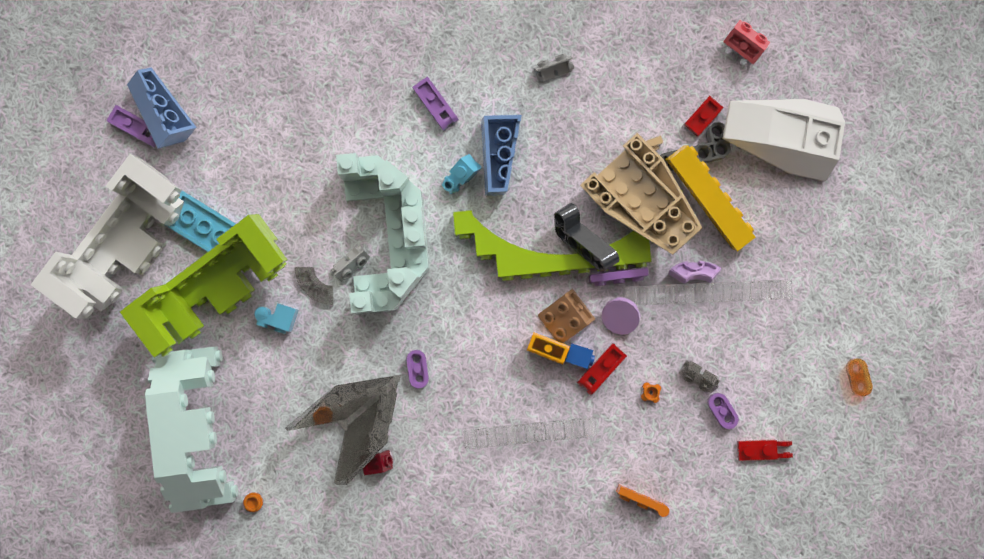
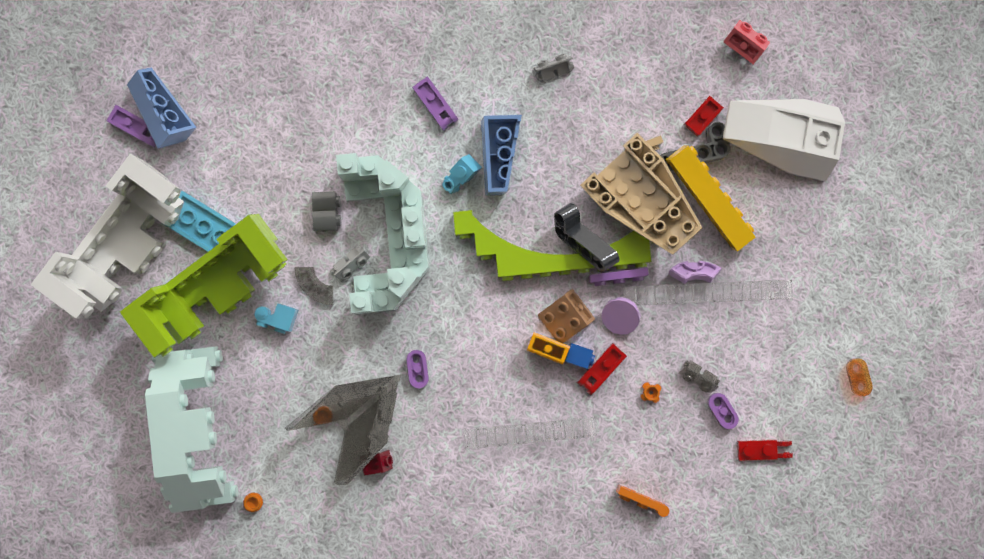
none -> dark grey brick [312,191,342,232]

